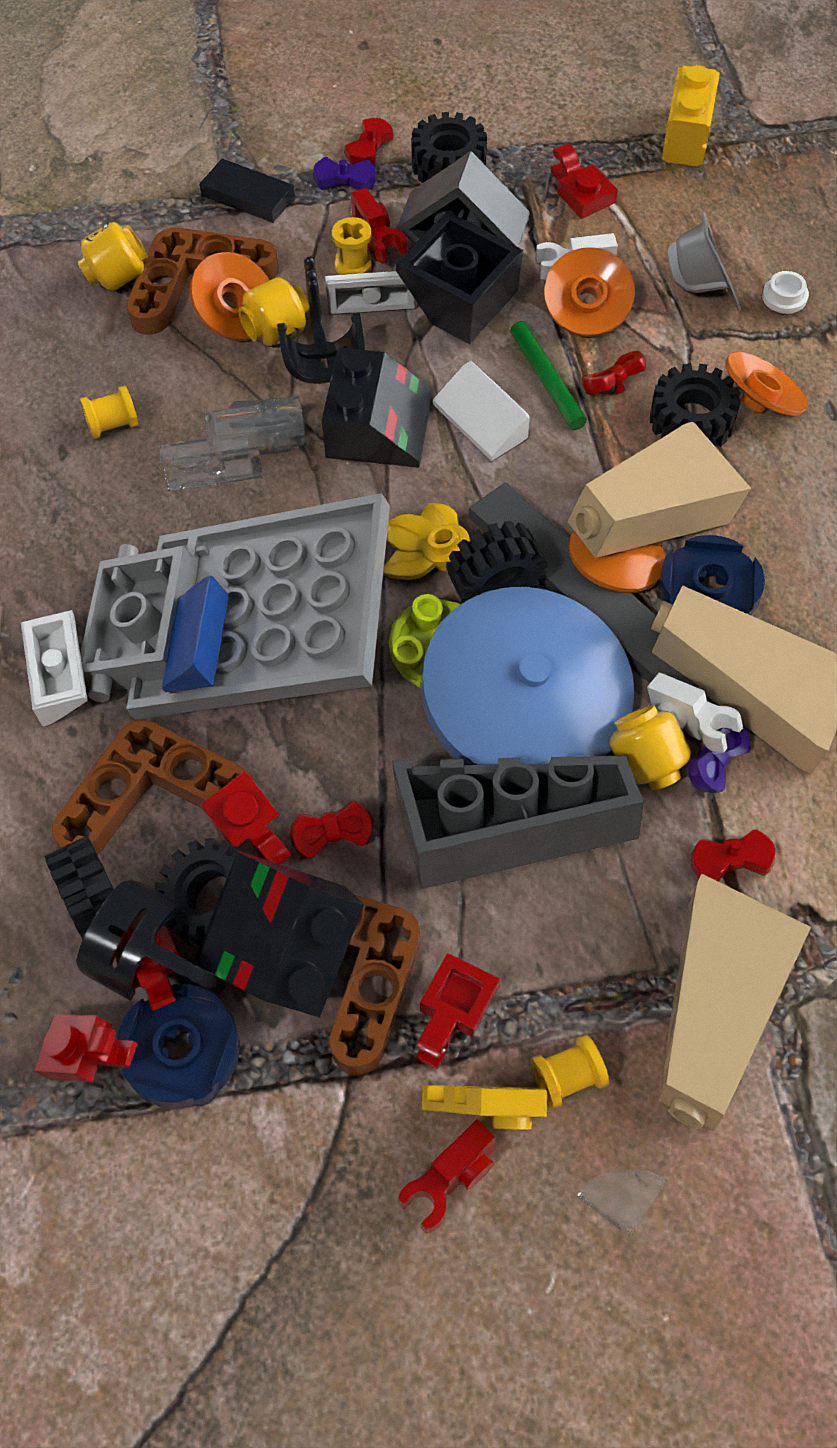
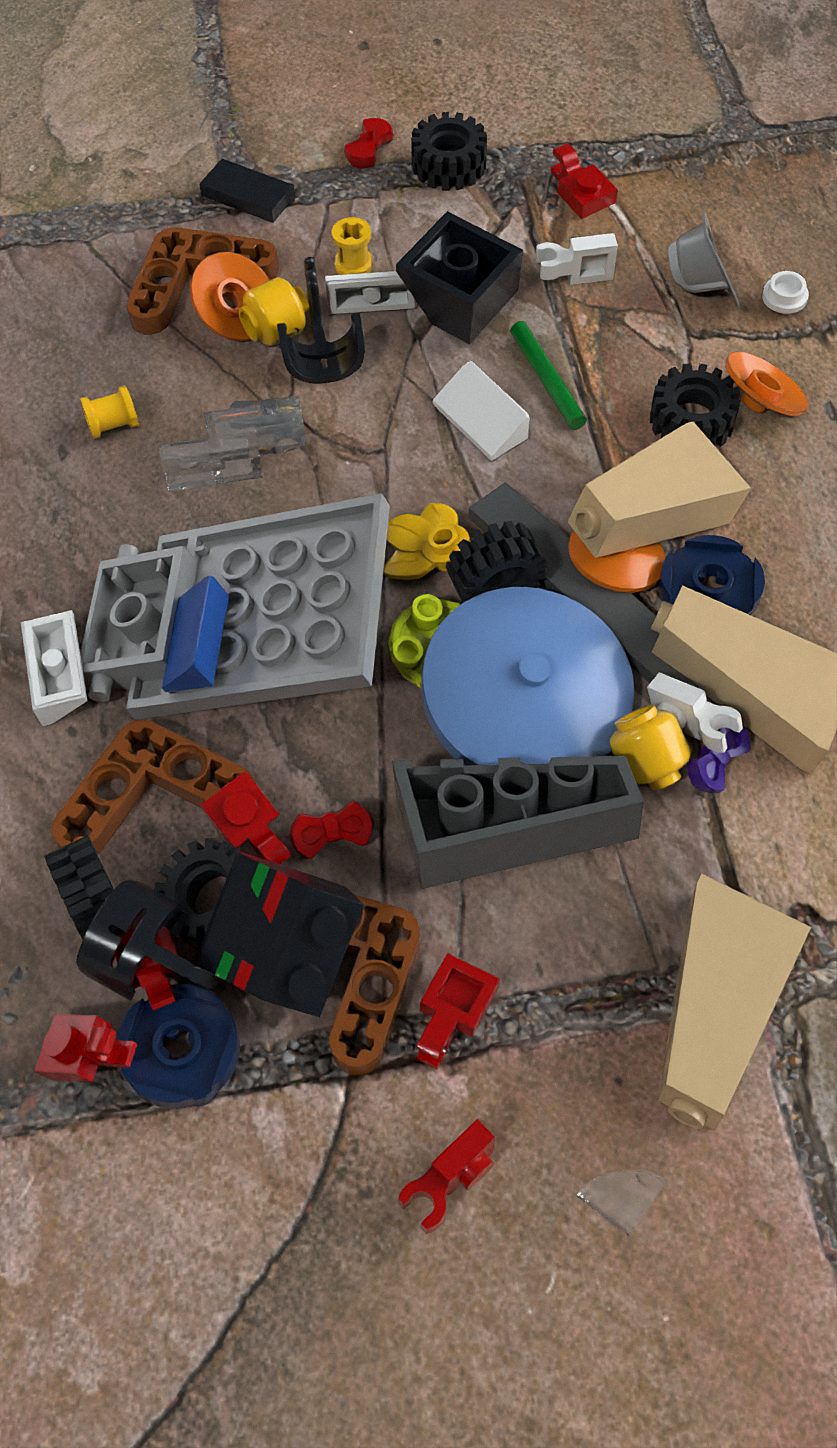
yellow head [78,222,148,291] -> none
dark purple piece [313,157,377,190] -> none
black slope [322,347,432,468] -> none
red plate [351,187,407,264] -> none
dark grey brick [397,151,530,247] -> none
yellow wing [422,1085,547,1130] -> none
yellow bush [530,1034,609,1110] -> none
orange dish [544,247,635,337] -> none
red piece [582,351,646,395] -> none
yellow brick [662,65,720,167] -> none
red piece [690,829,776,881] -> none

